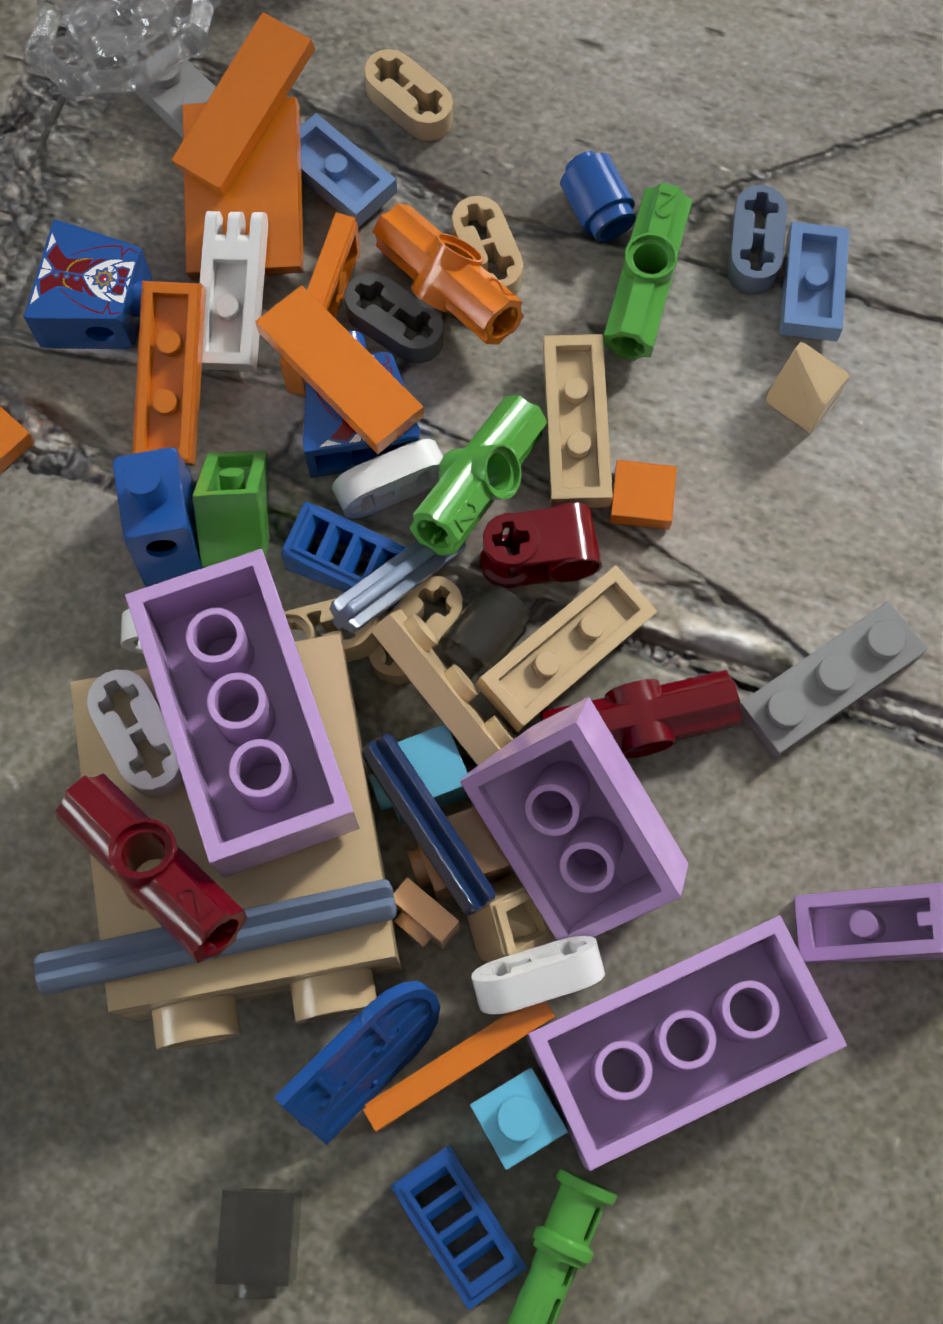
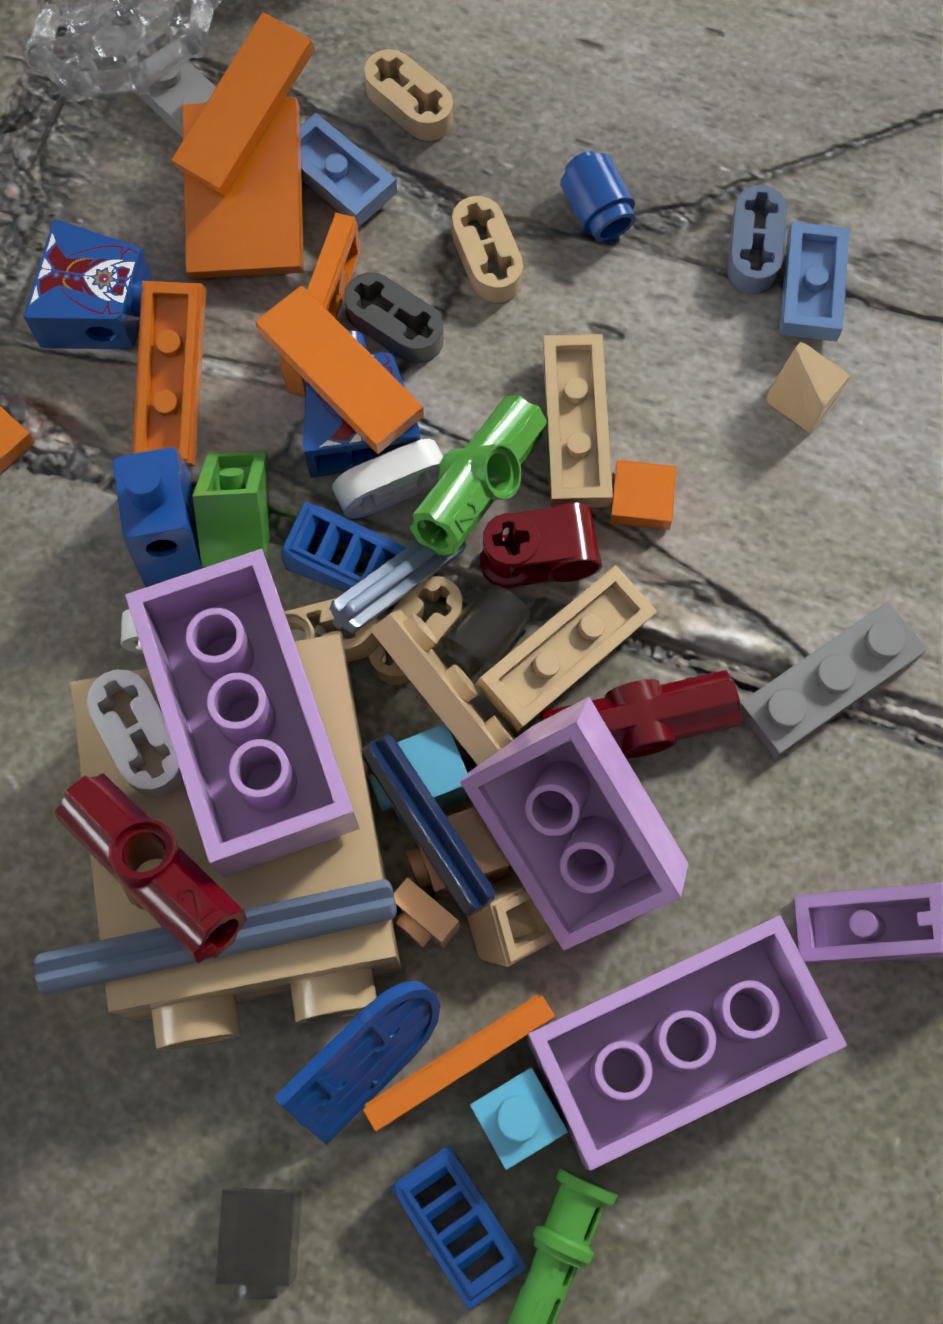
white hinge [200,211,268,371] -> none
orange piece [372,203,524,345] -> none
white beam [471,936,605,1014] -> none
bright green piece [603,183,693,361] -> none

